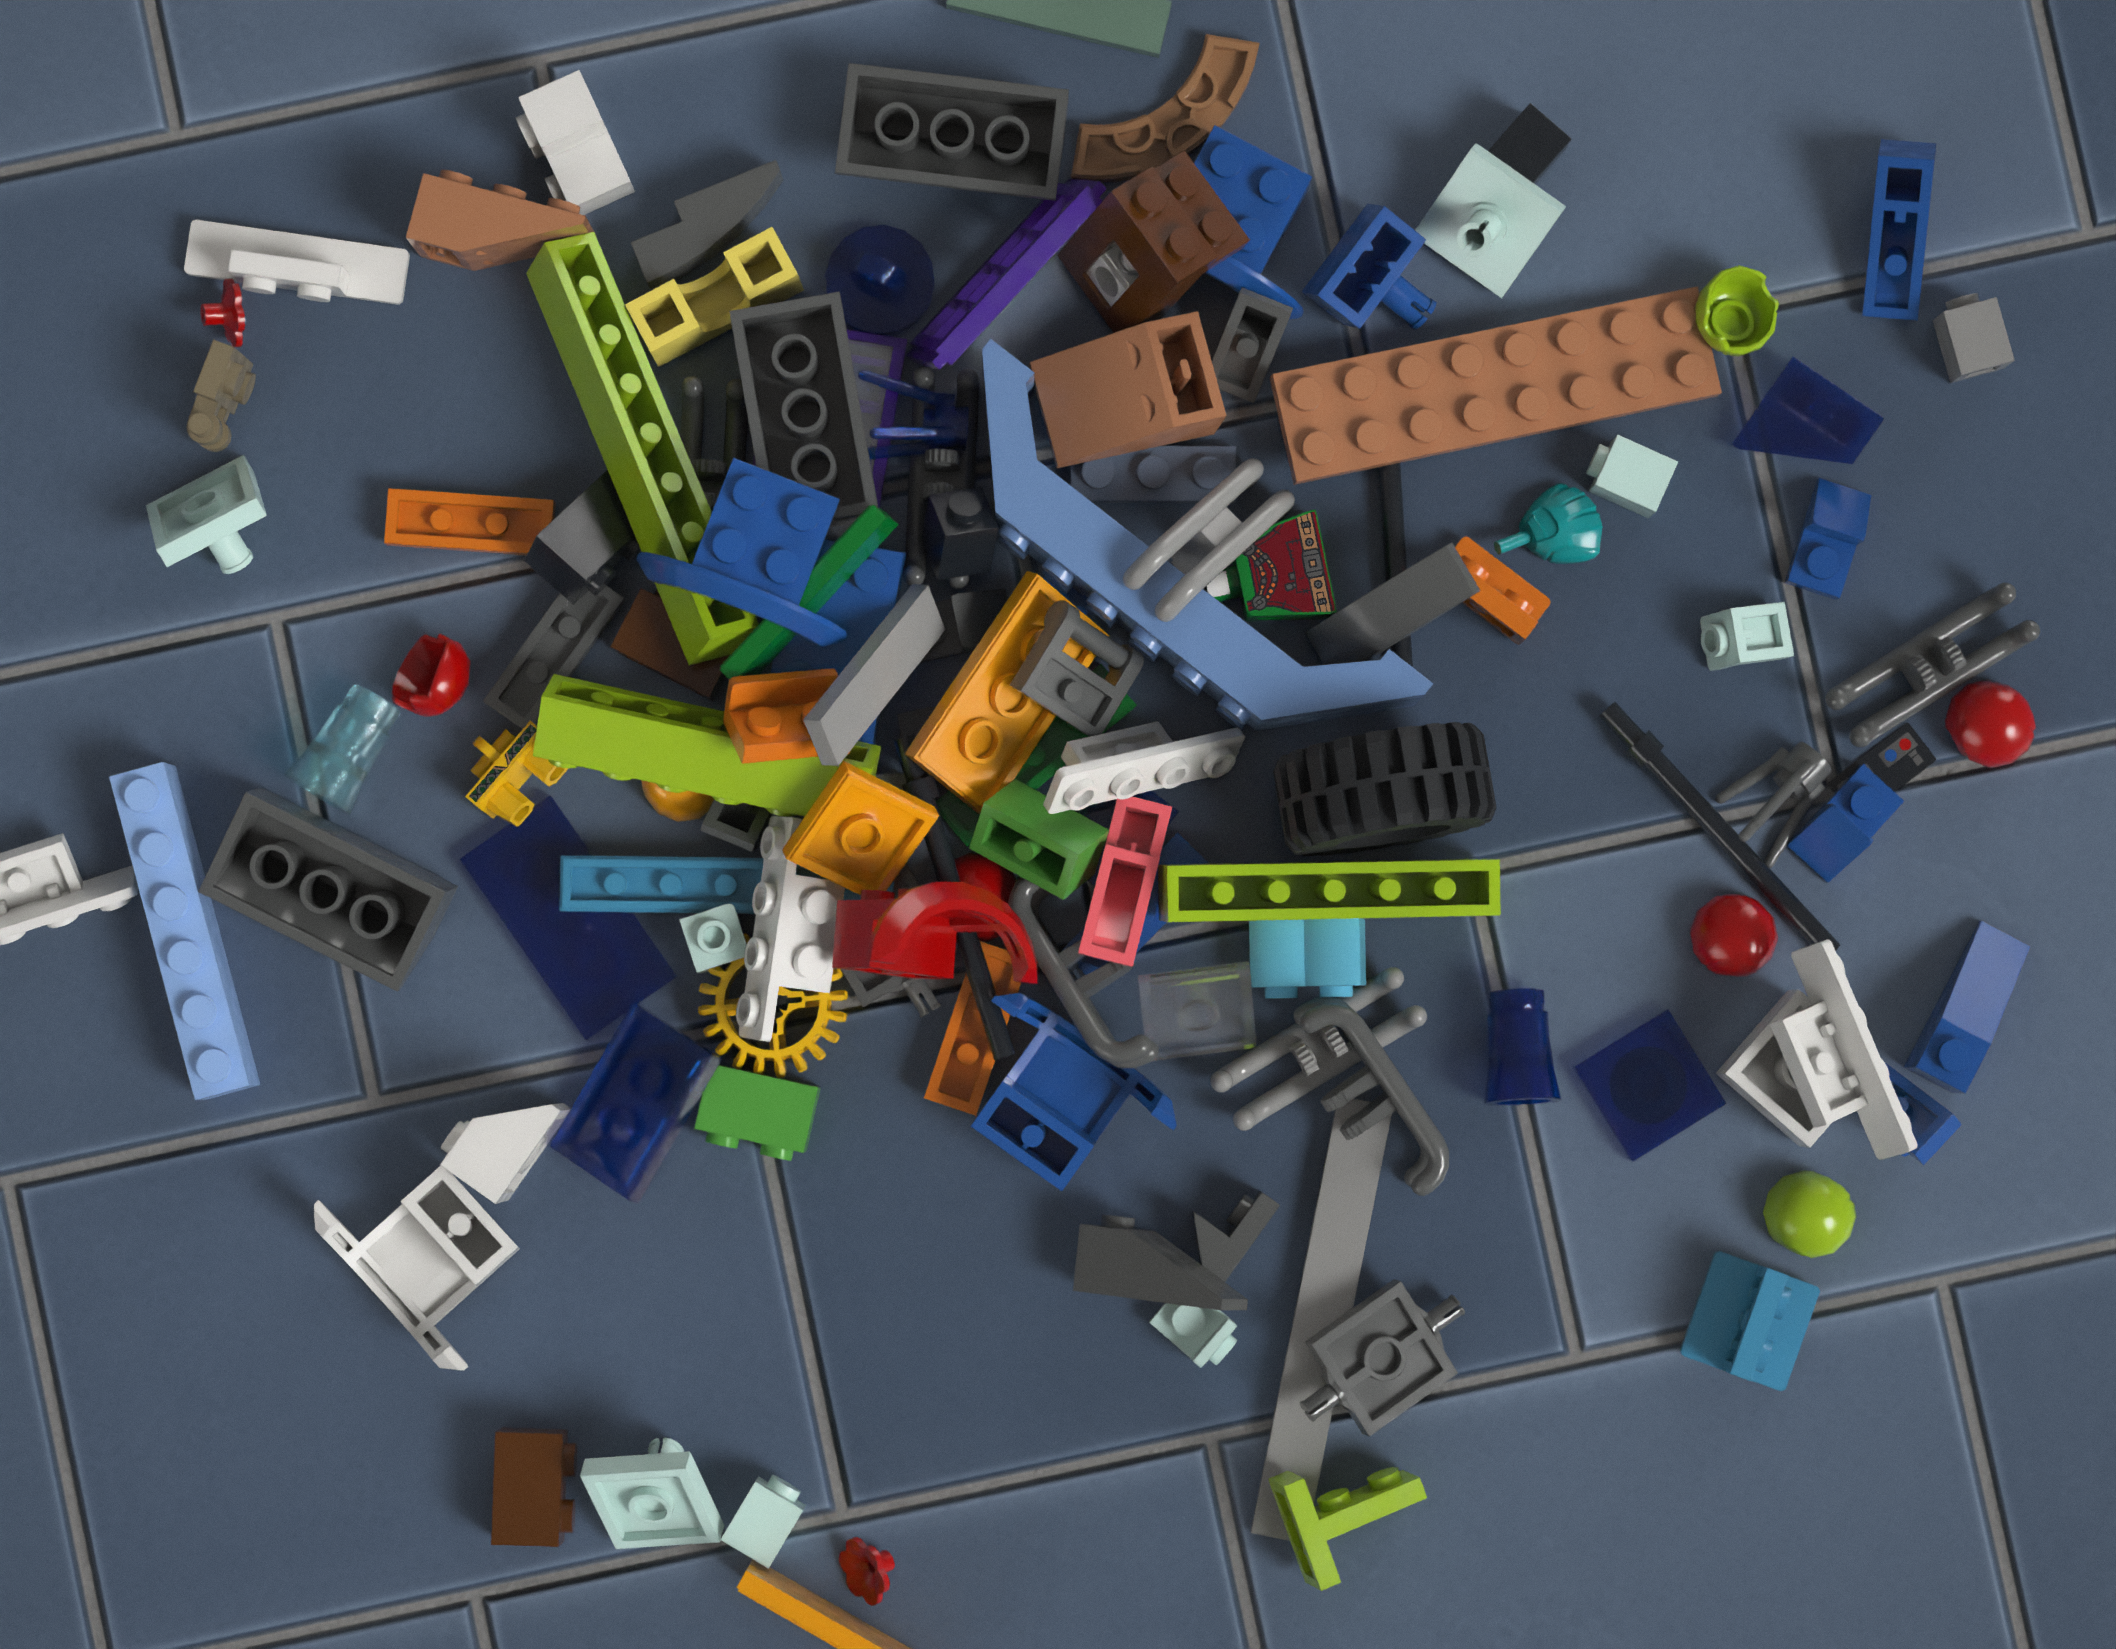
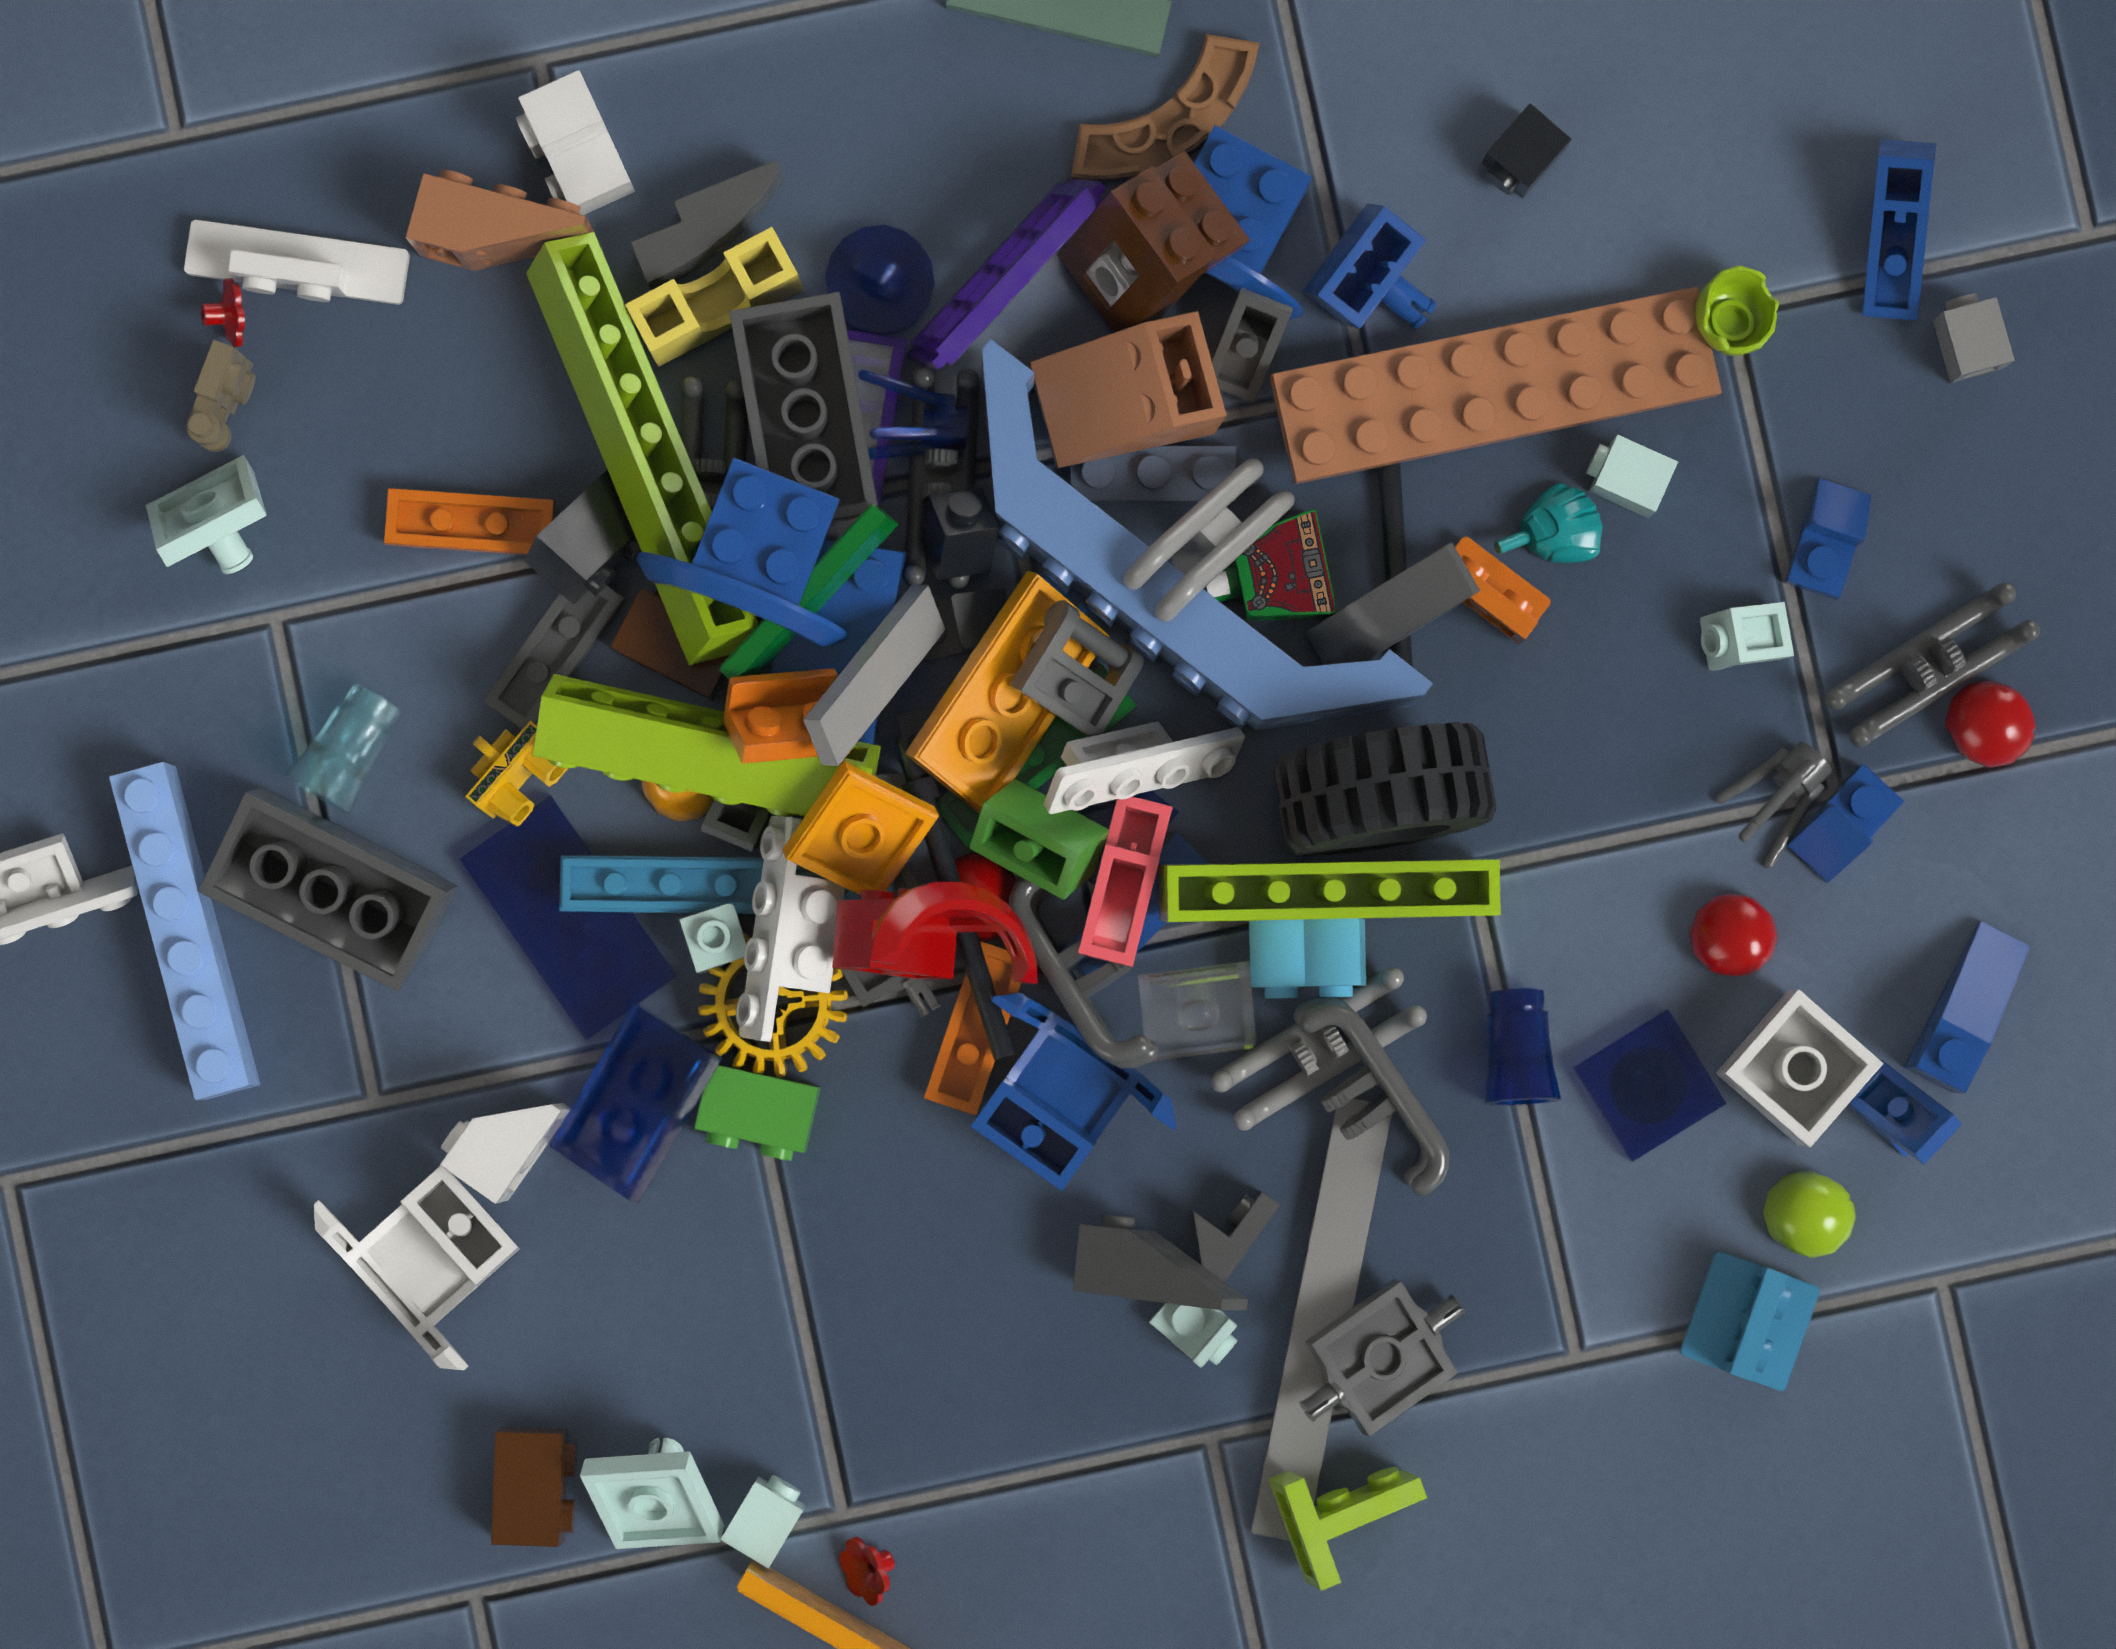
red hair [392,634,470,717] -> none
dark grey slope [835,63,1069,201] -> none
light aqua tile [1415,143,1566,298] -> none
black bar [1599,702,1840,951] -> none
clear blue wing [1731,356,1885,464] -> none
white bracket [1770,939,1917,1160] -> none
black sticker [1827,723,1936,793] -> none

